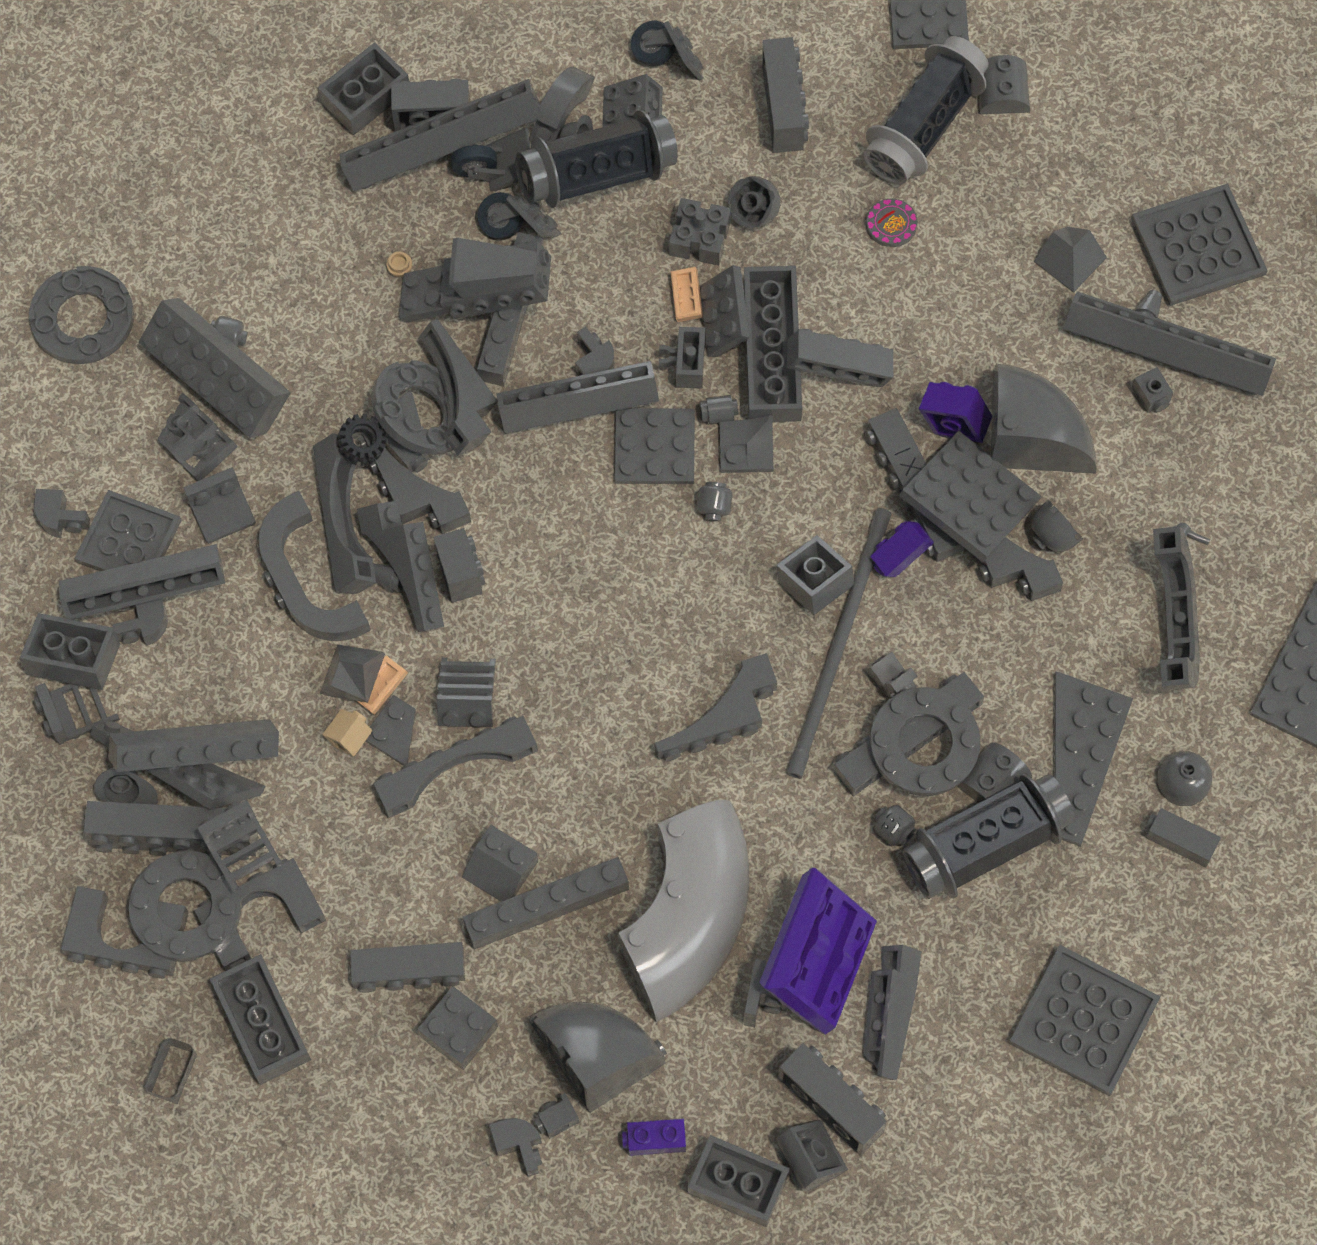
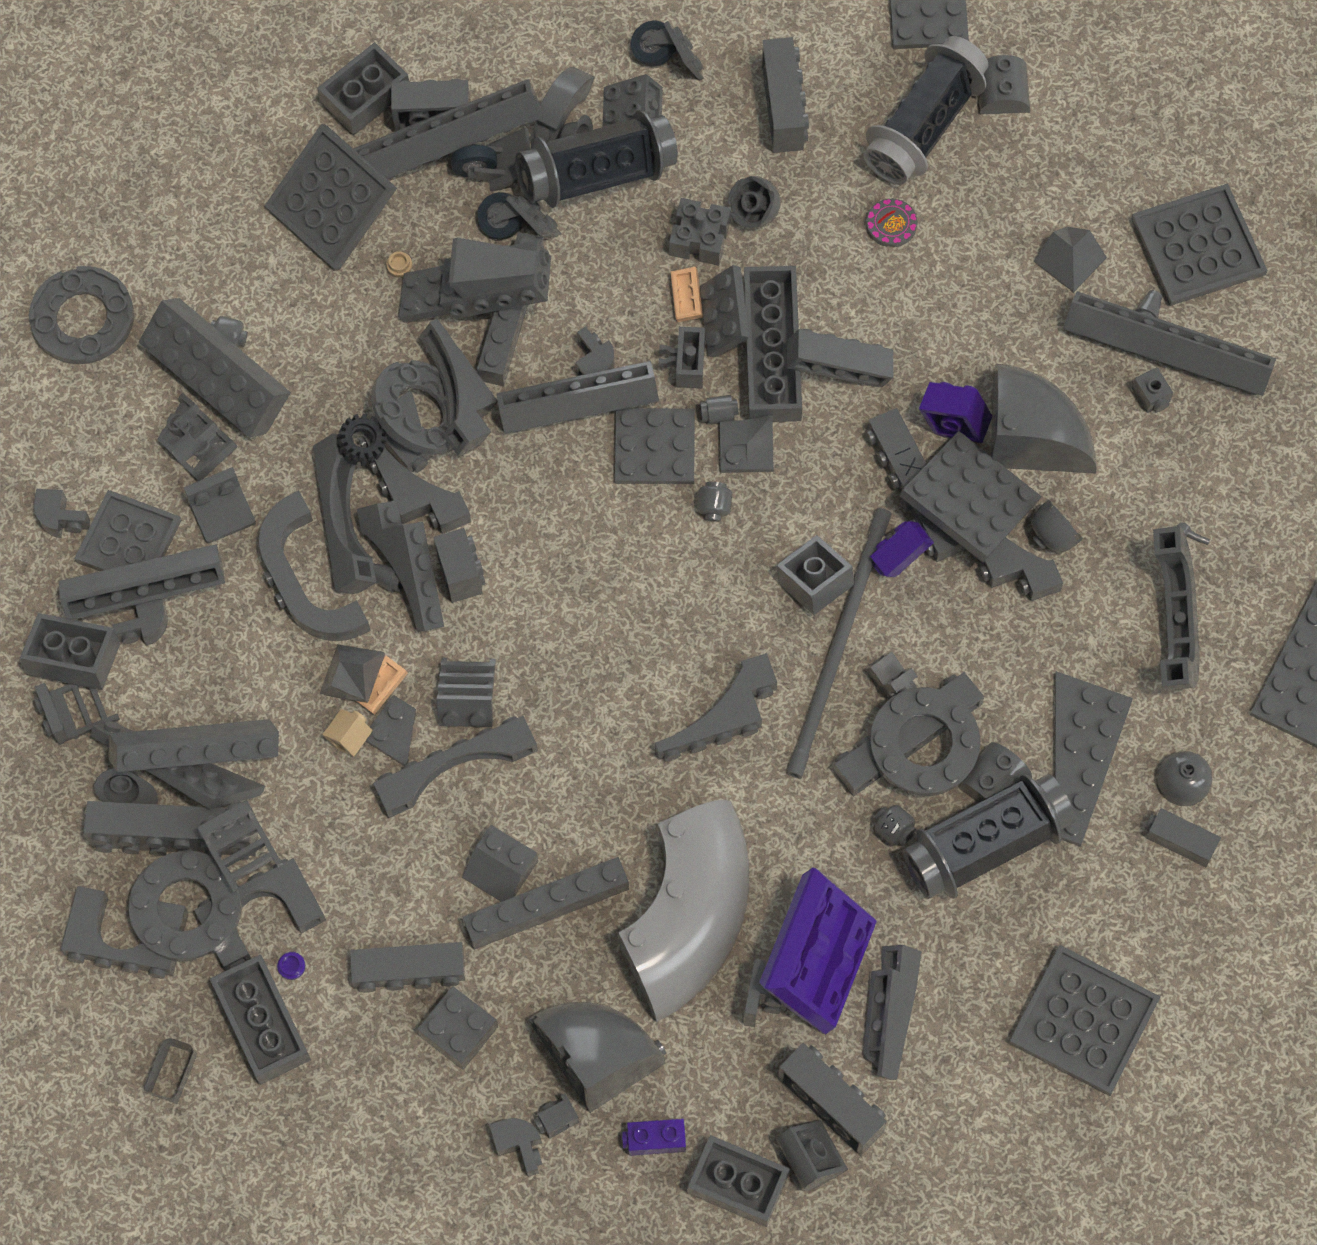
none -> dark grey plate [265,124,397,270]
none -> dark purple plate [277,952,306,980]

